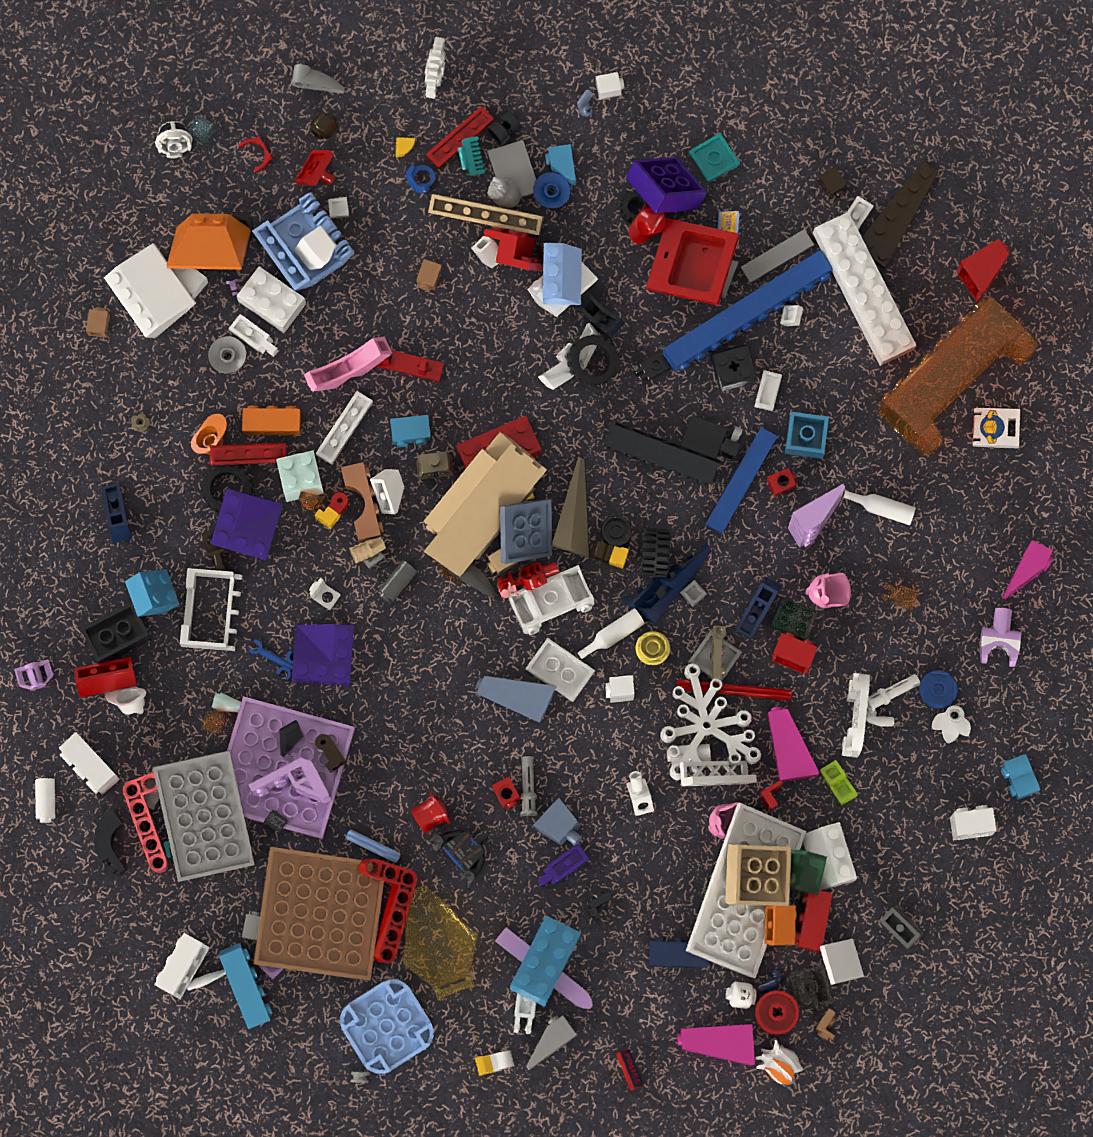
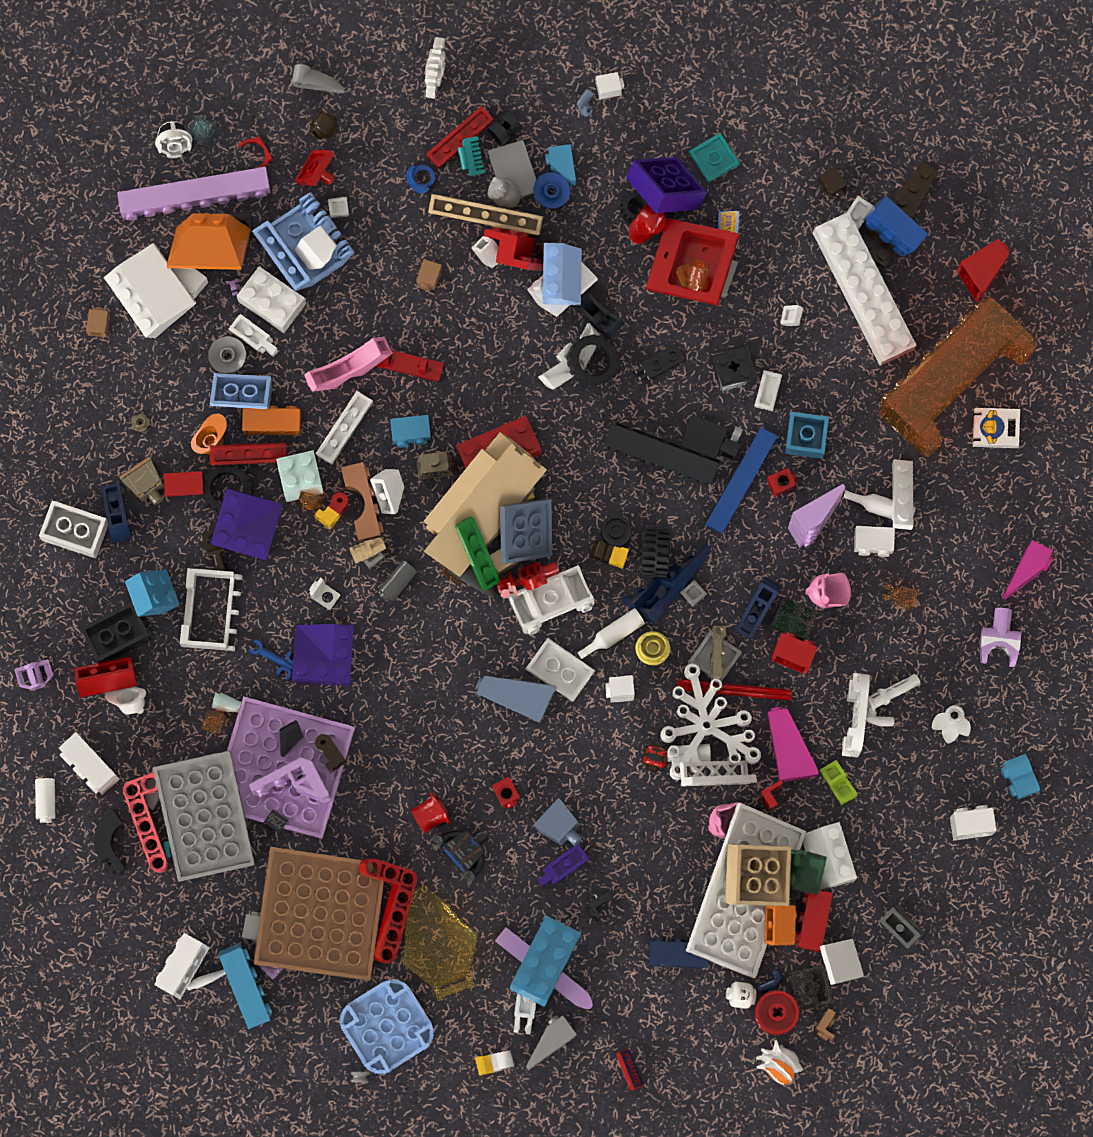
light blue axle [346,830,400,863] -> none
yellow tile [396,138,415,157] -> none
light grey pin [520,756,538,816] -> none
dark tan wedge [552,457,589,558] -> none
white bracket [627,771,654,816] -> none
blue brick [662,250,833,372] -> none
dark pink slope [677,1024,755,1066] -> none
light grey tile [740,230,814,284] -> none
blue tile [919,670,958,709] -> none
none -> white brick [39,500,108,558]
none -> lavender brick [117,167,271,220]
none -> dark tan torso [119,457,164,506]
none -> red panel [164,471,204,497]
none -> light blue slope [210,373,272,409]
none -> green plate [455,516,500,591]
none -> head [642,743,668,772]
none -> clear orange piece [676,259,710,290]
none -> white brick [854,526,895,557]
none -> blue brick [862,196,928,257]
none -> white plate [892,459,913,530]

